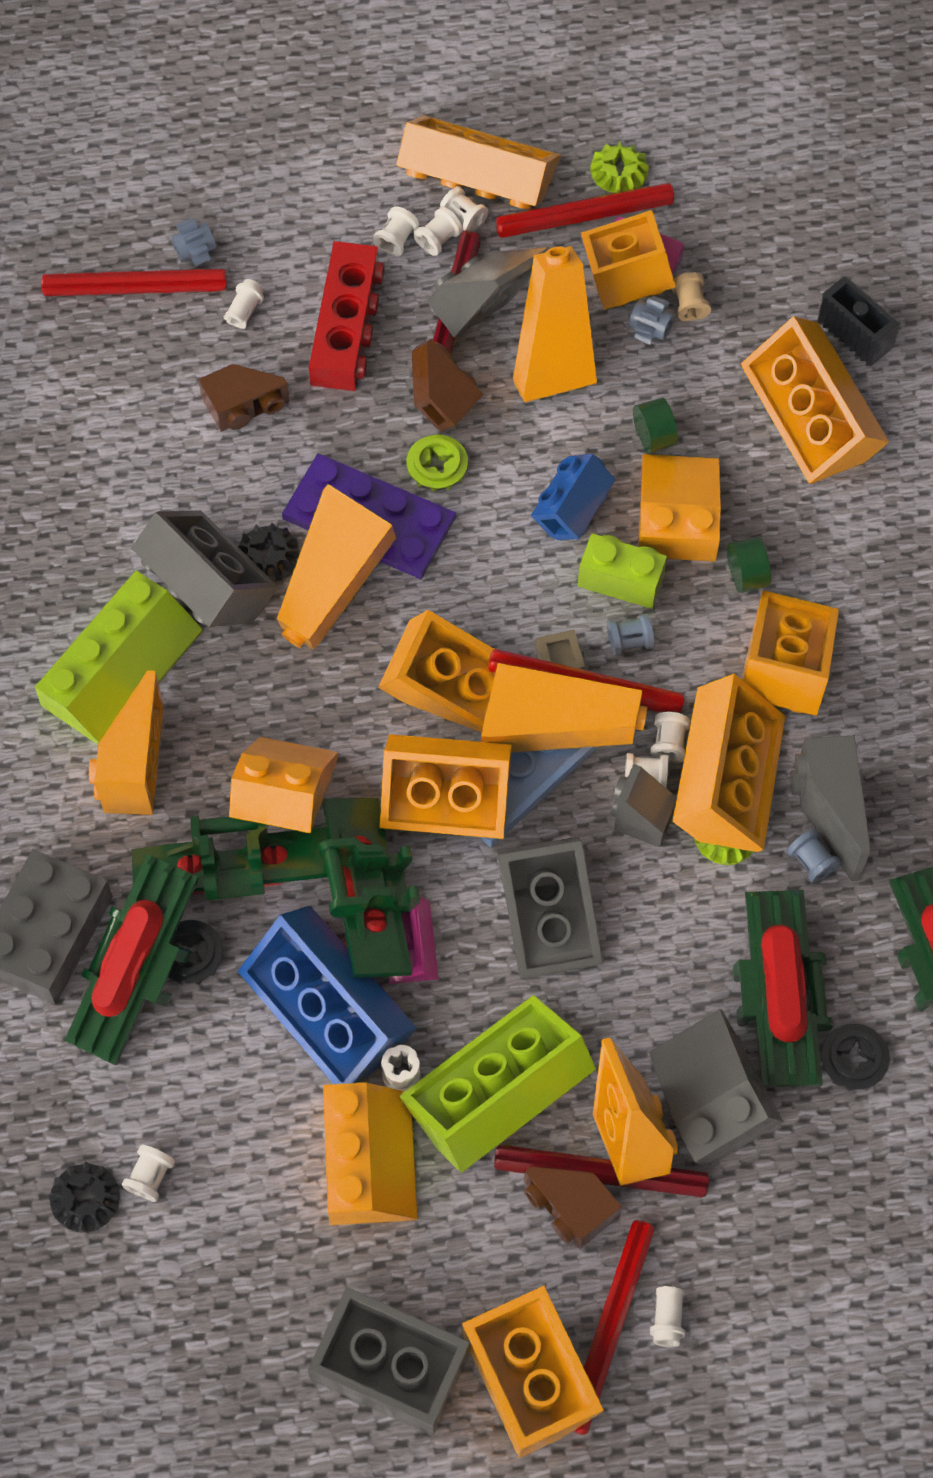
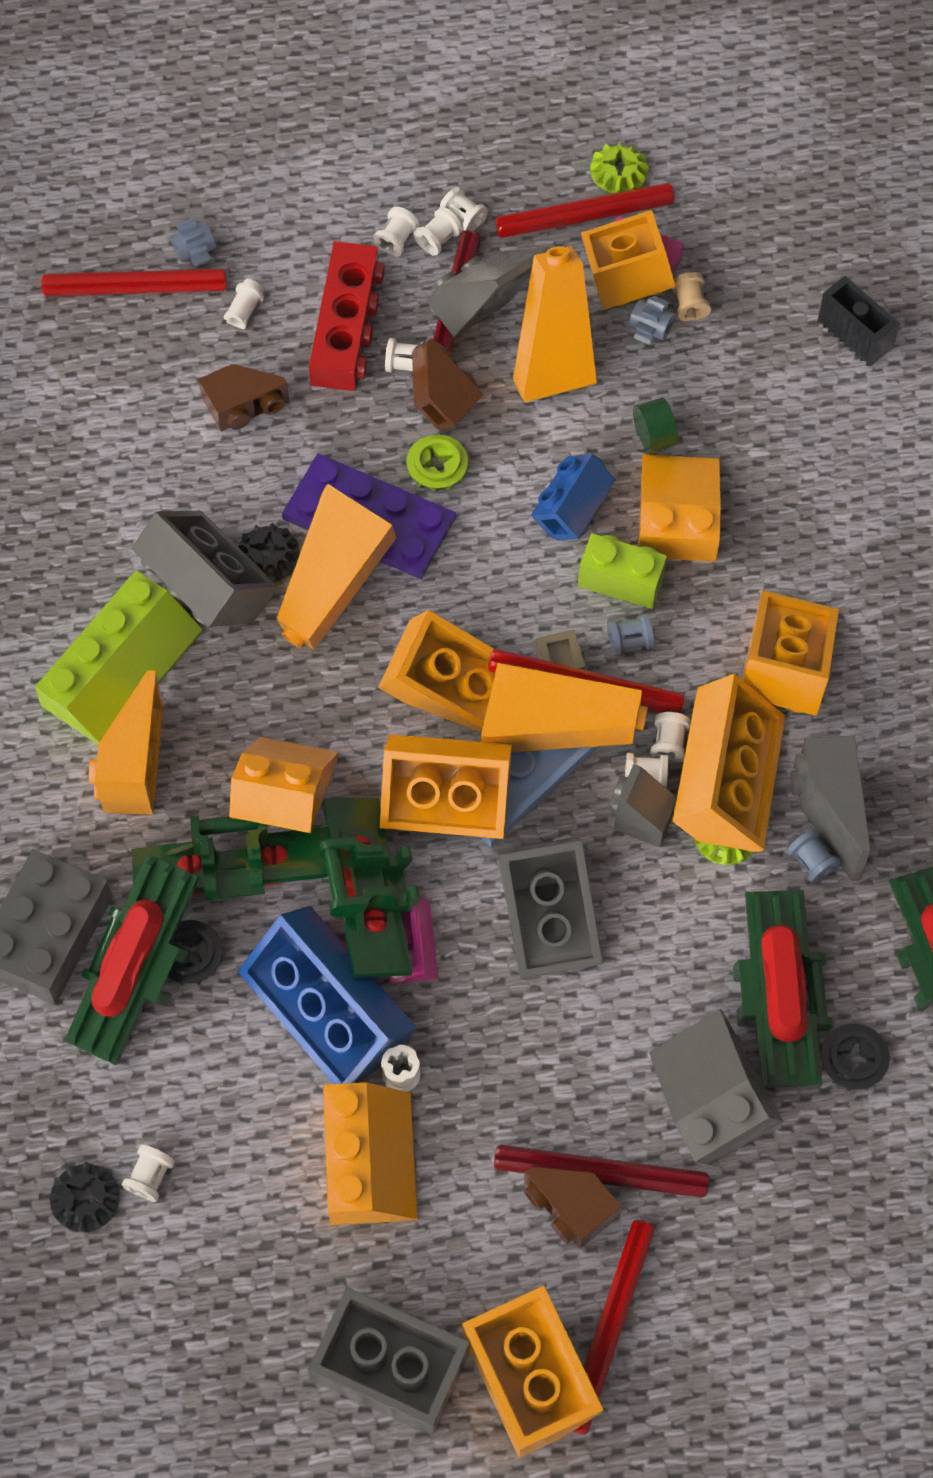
slope [396,115,561,209] -> none
lime slope [399,995,596,1173] -> none
light orange slope [593,1037,678,1186] -> none
white pin [650,1286,685,1347] -> none
dark green piece [727,537,771,593] -> none
light orange slope [740,316,889,484] -> none
none -> white bush [385,338,423,372]

